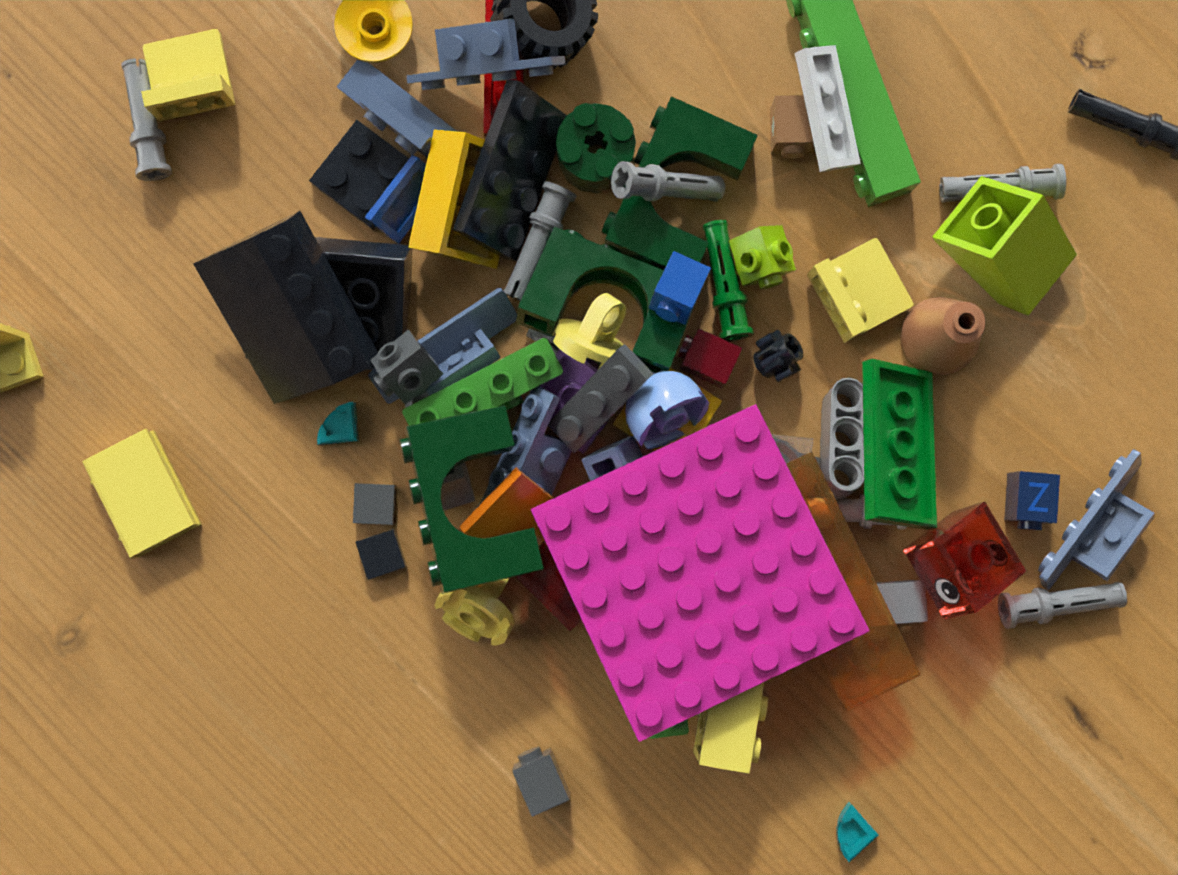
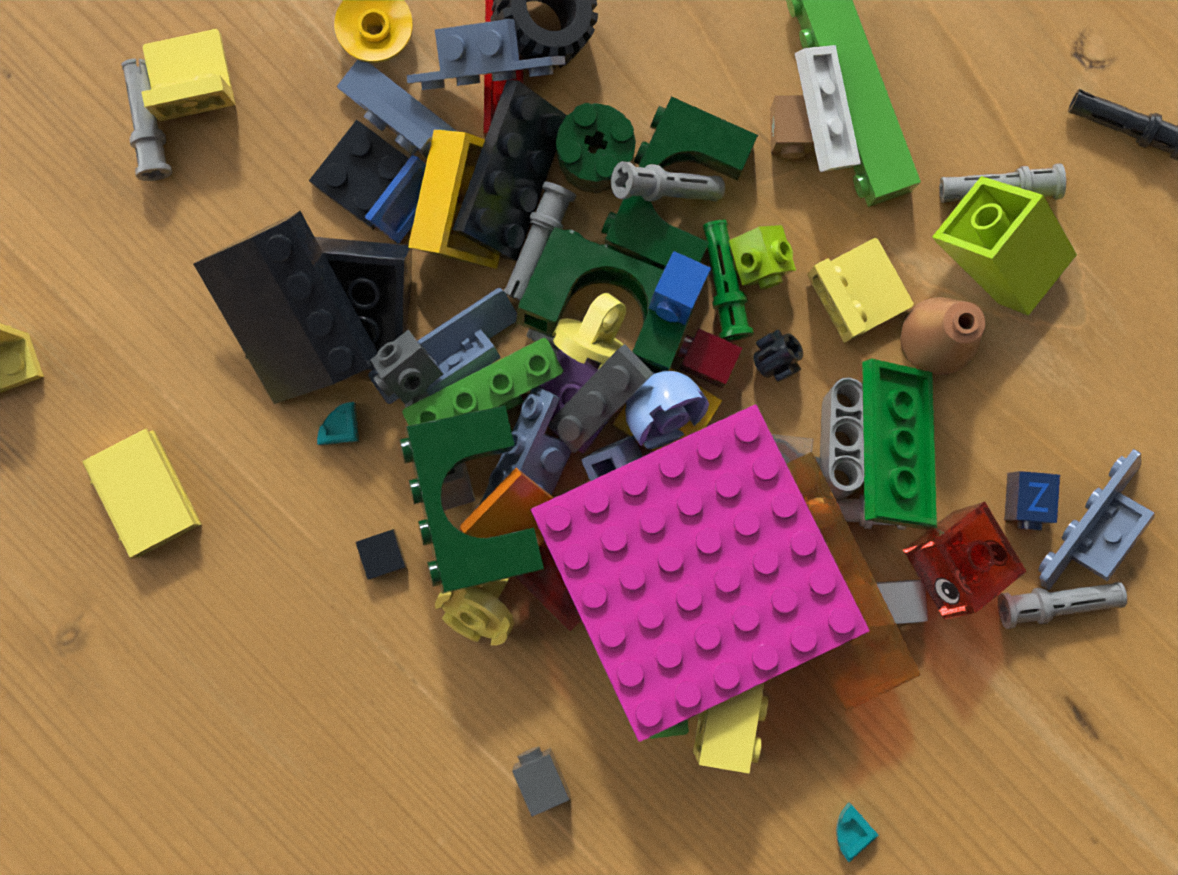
dark grey tile [353,483,396,525] -> none

